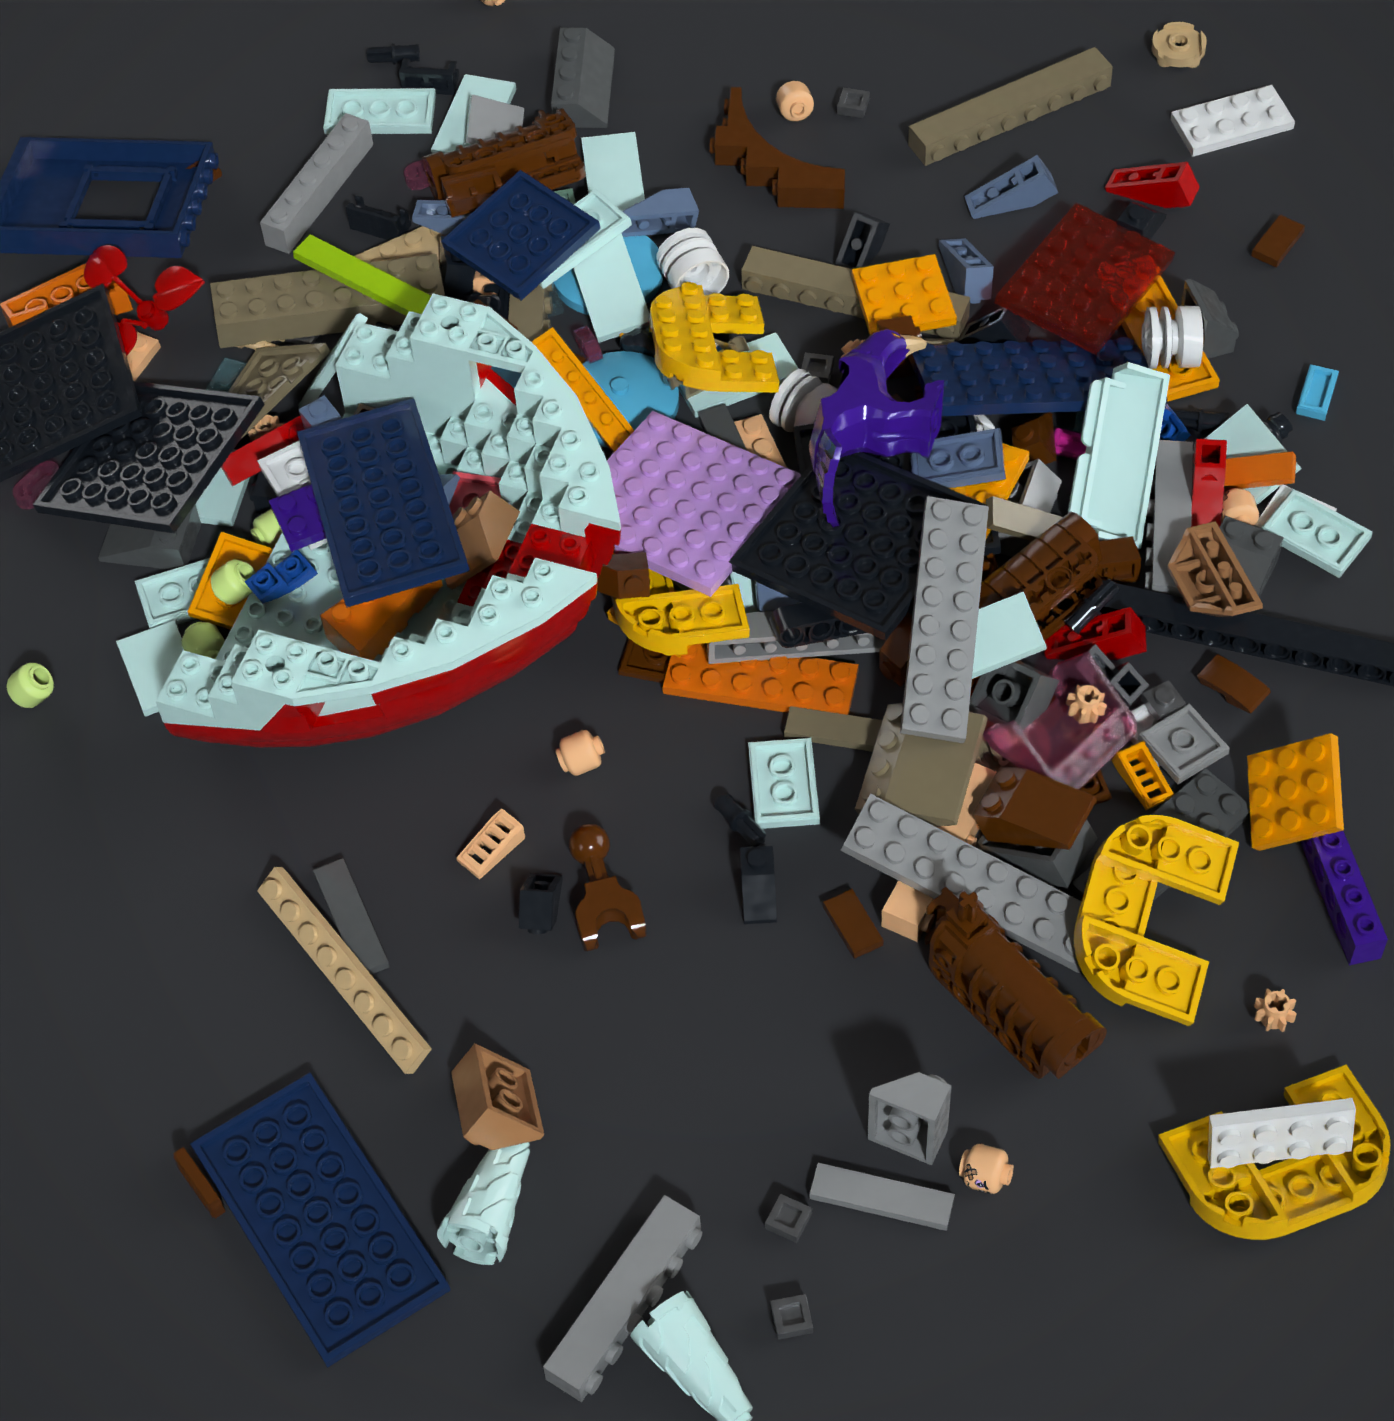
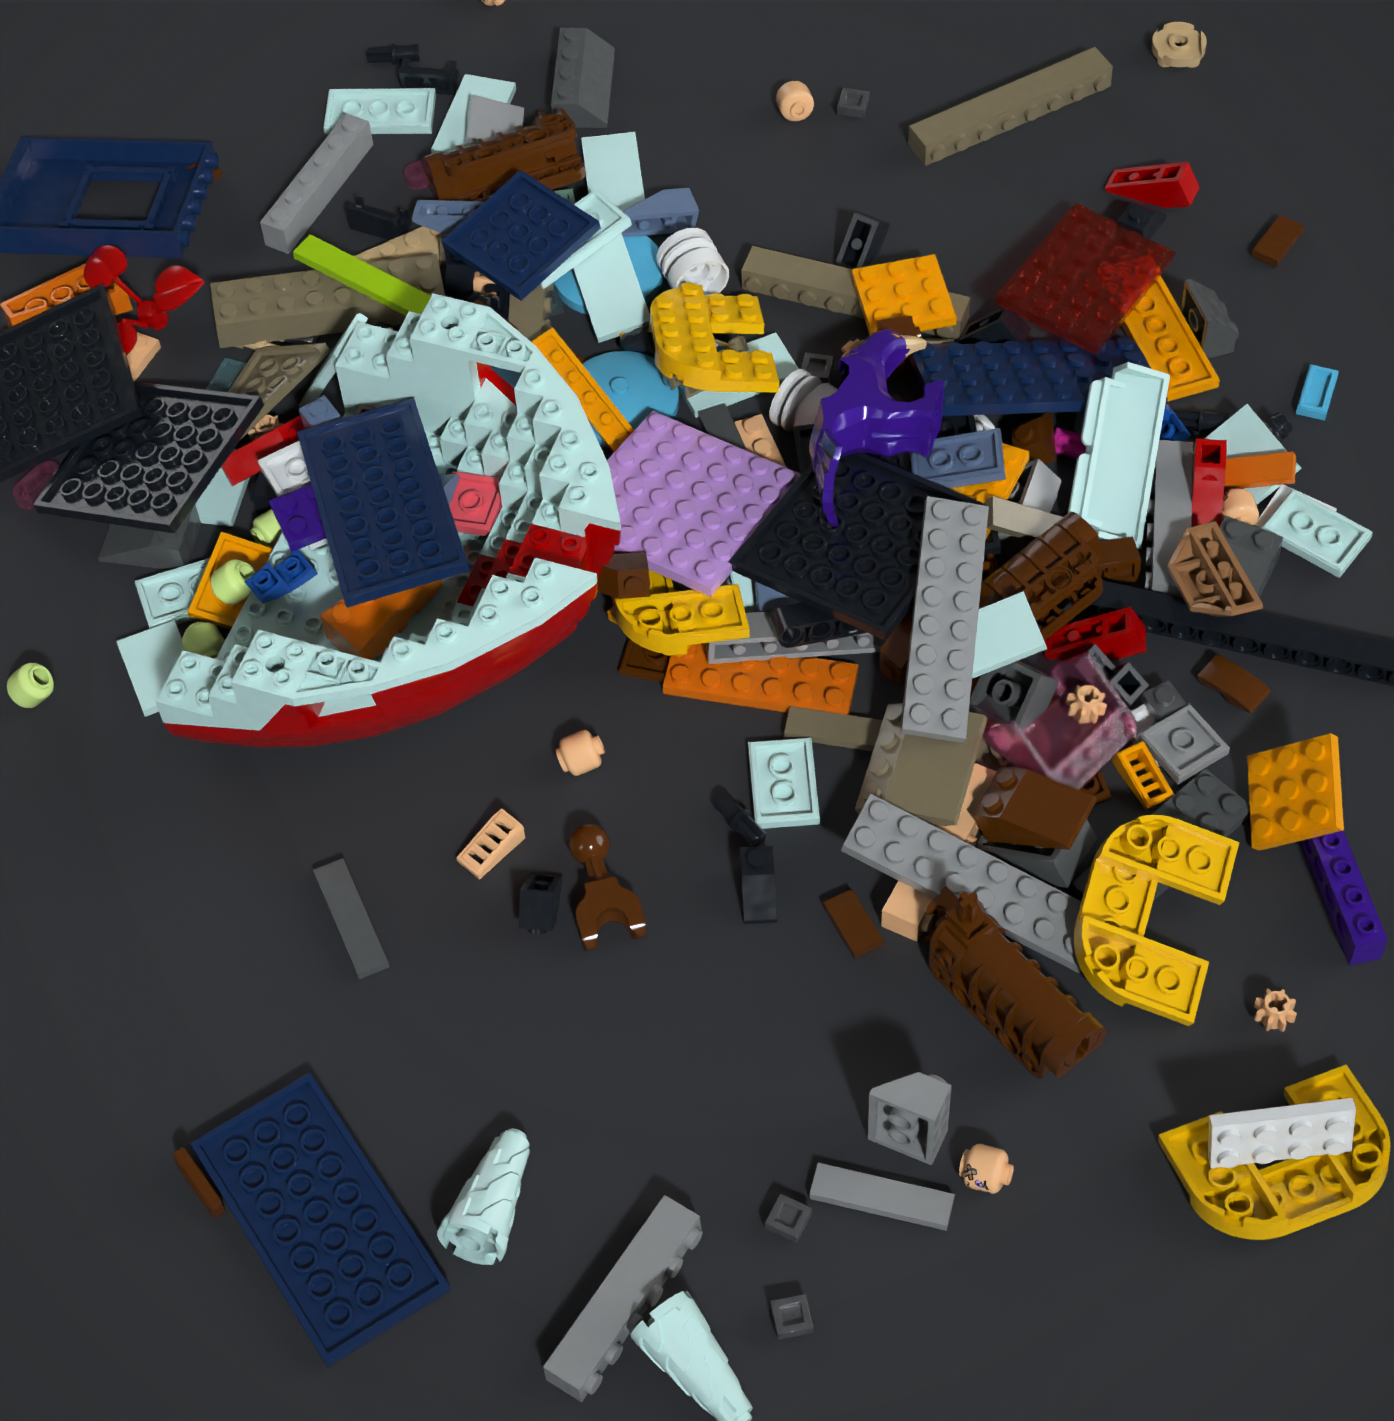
tan plate [257,867,432,1074] -> none
reddish brown hinge [441,165,502,218] -> none
medium nougat slope [445,491,520,590] -> none
medium nougat slope [451,1043,544,1150] -> none
clear pink beam [573,325,603,364] -> none
reddish brown arch [710,87,845,209] -> none
sand blue slope [939,238,994,304] -> none
sand blue slope [964,155,1059,219] -> none
black axle [1064,579,1120,634] -> none
white wheel [1142,306,1203,369] -> none
white plate [1170,85,1295,157] -> none

